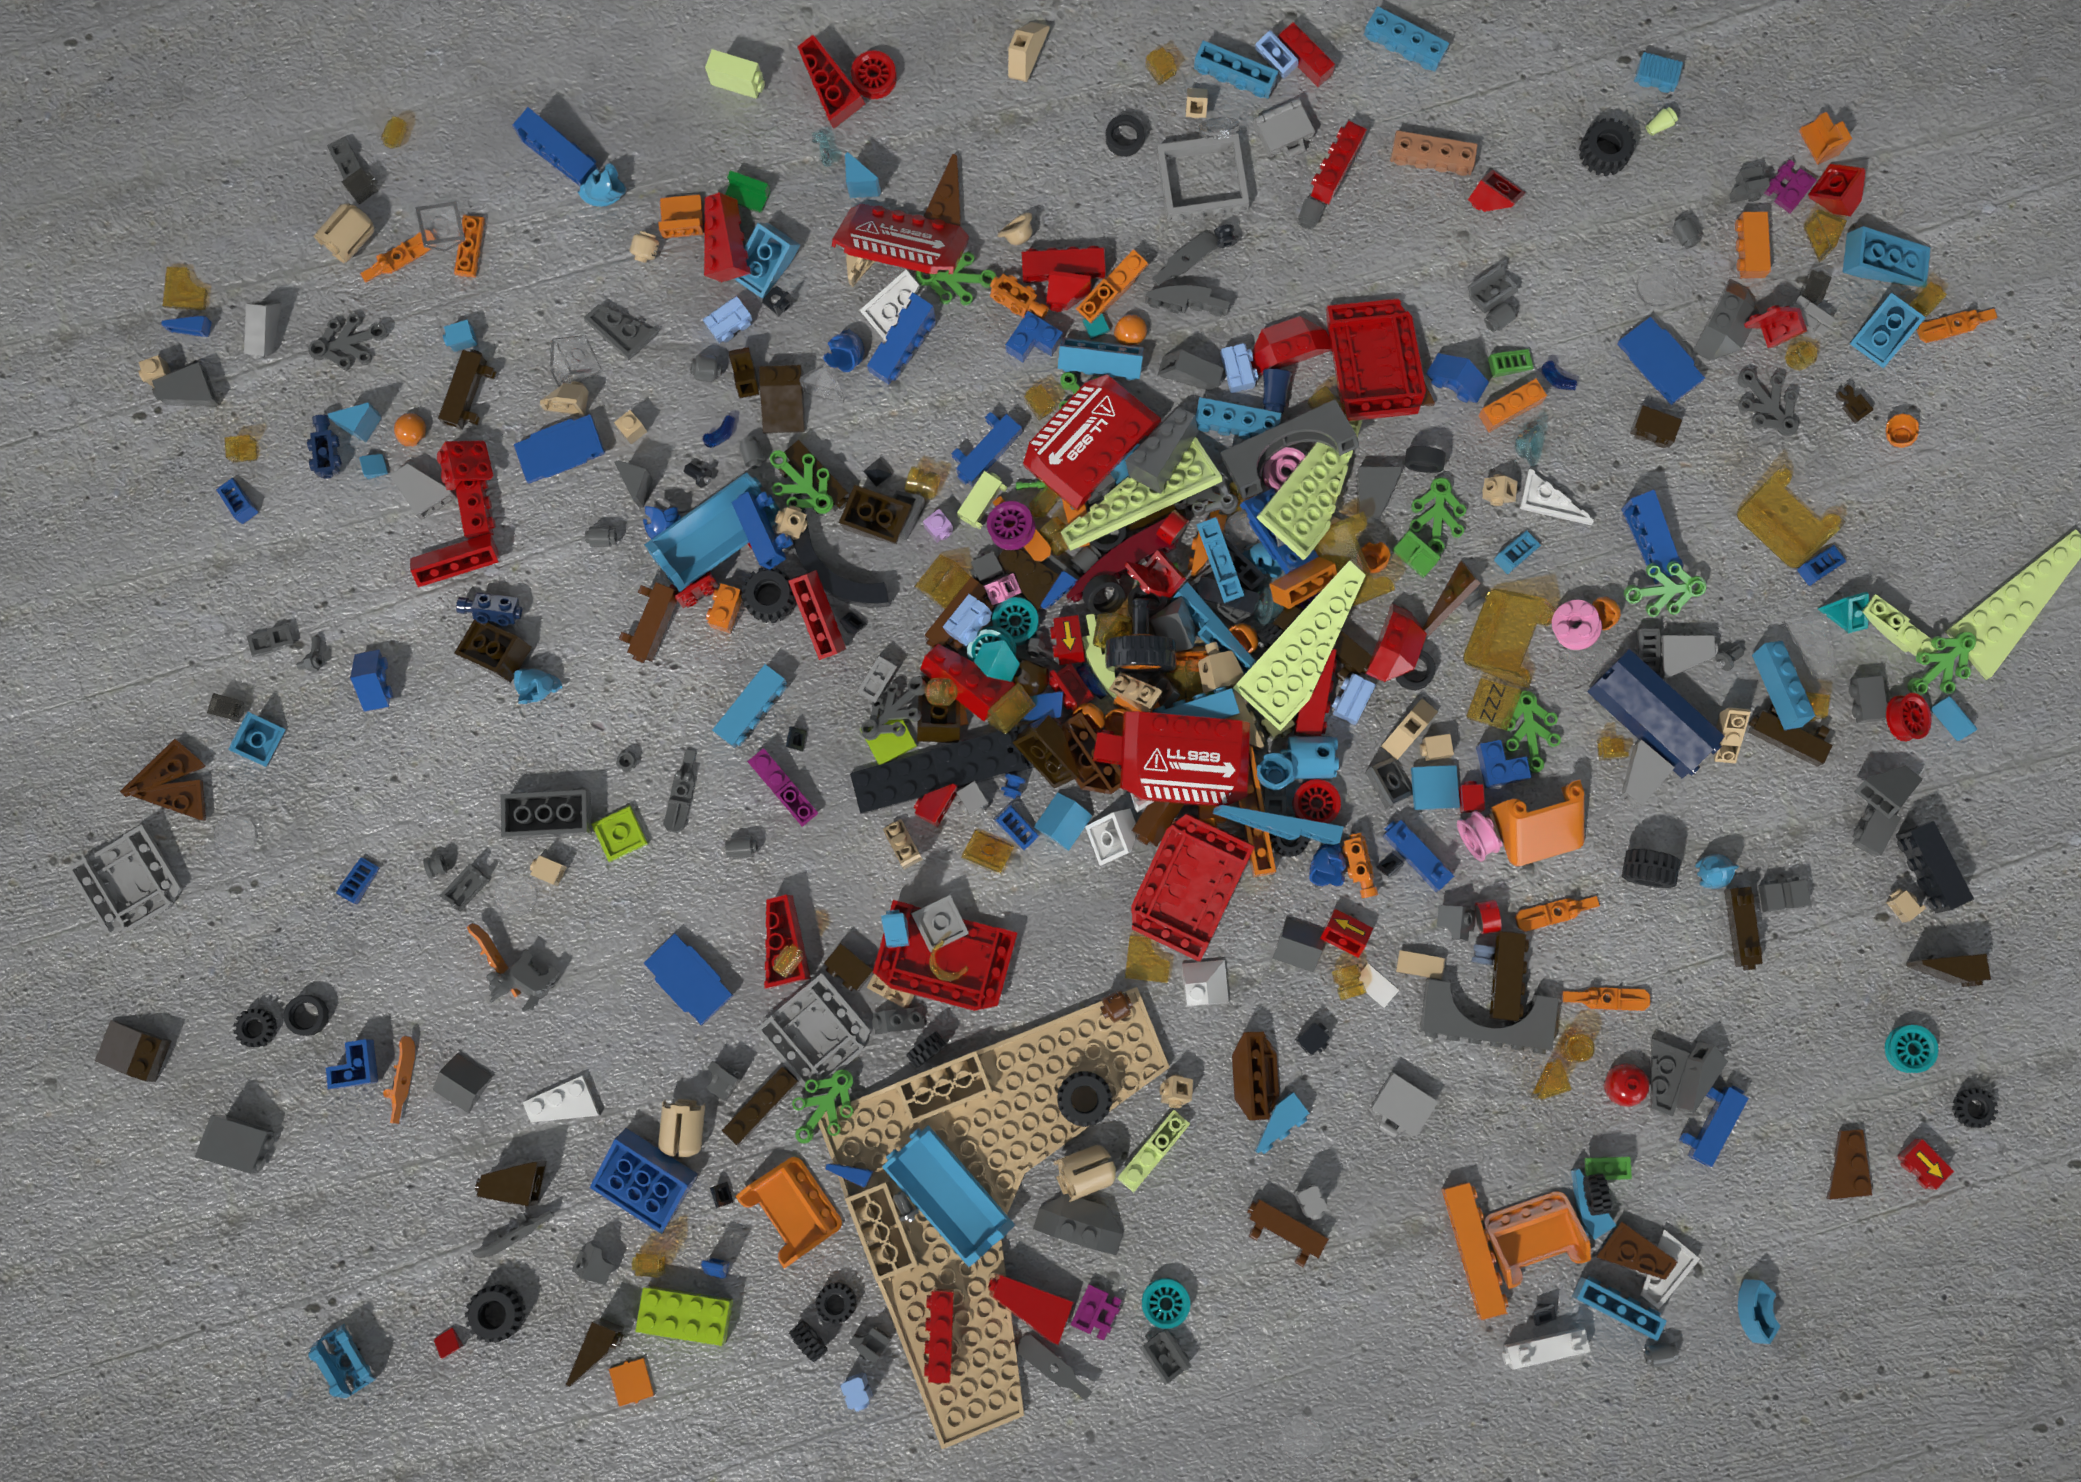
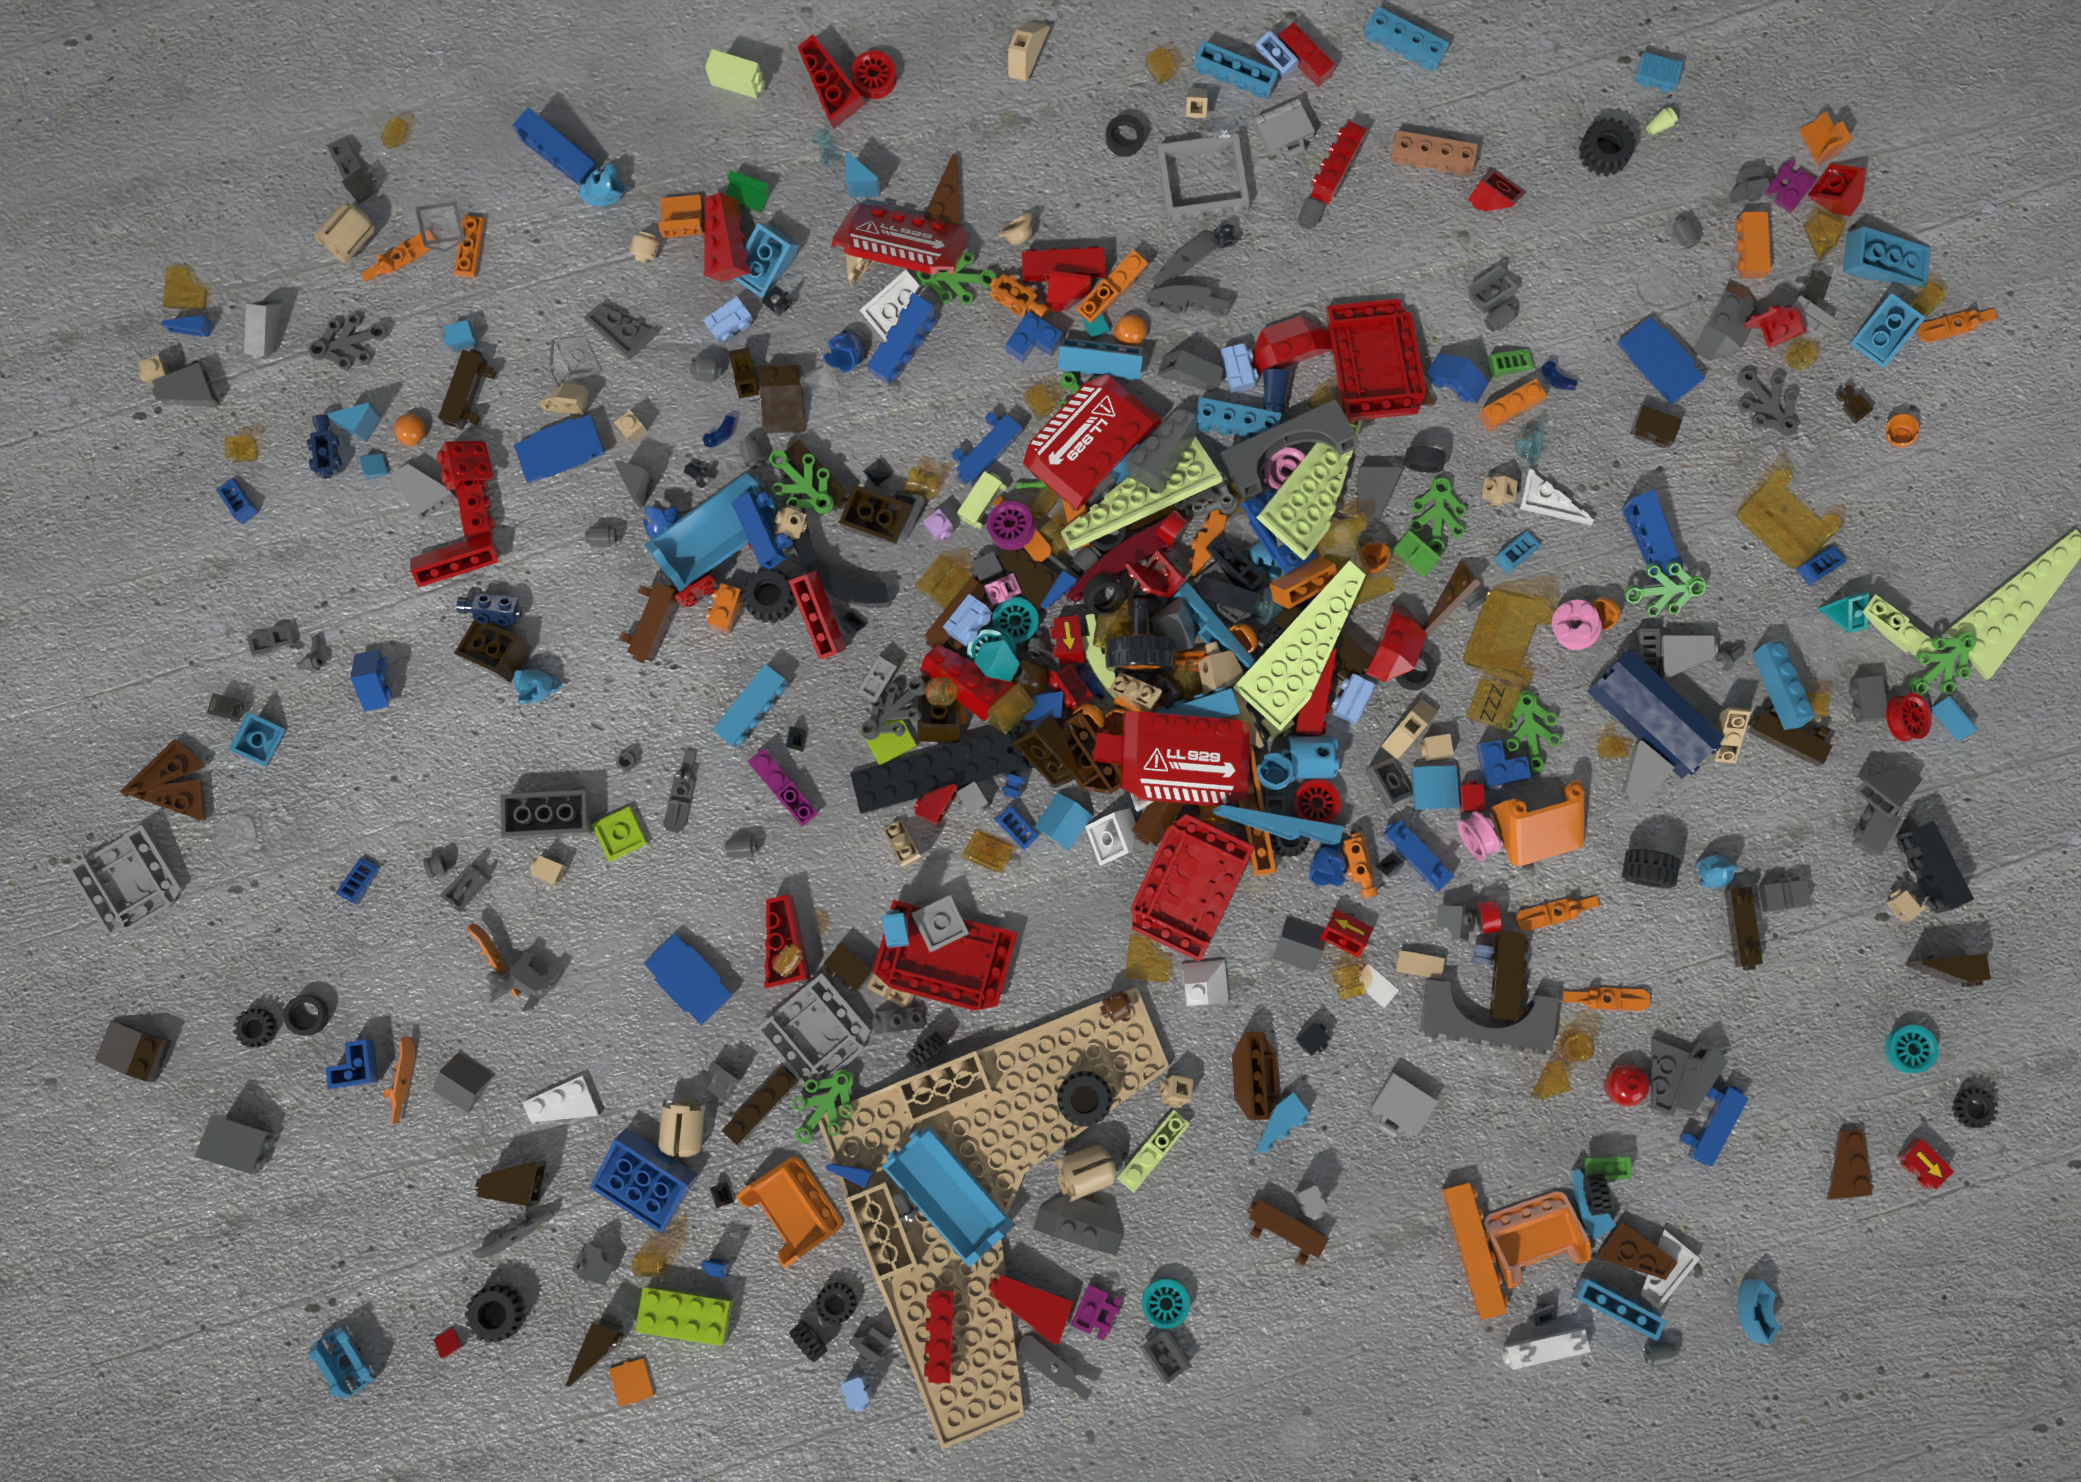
clear yellow helmet [930,940,968,981] -> none
dark azure slope [1196,517,1244,603] -> none

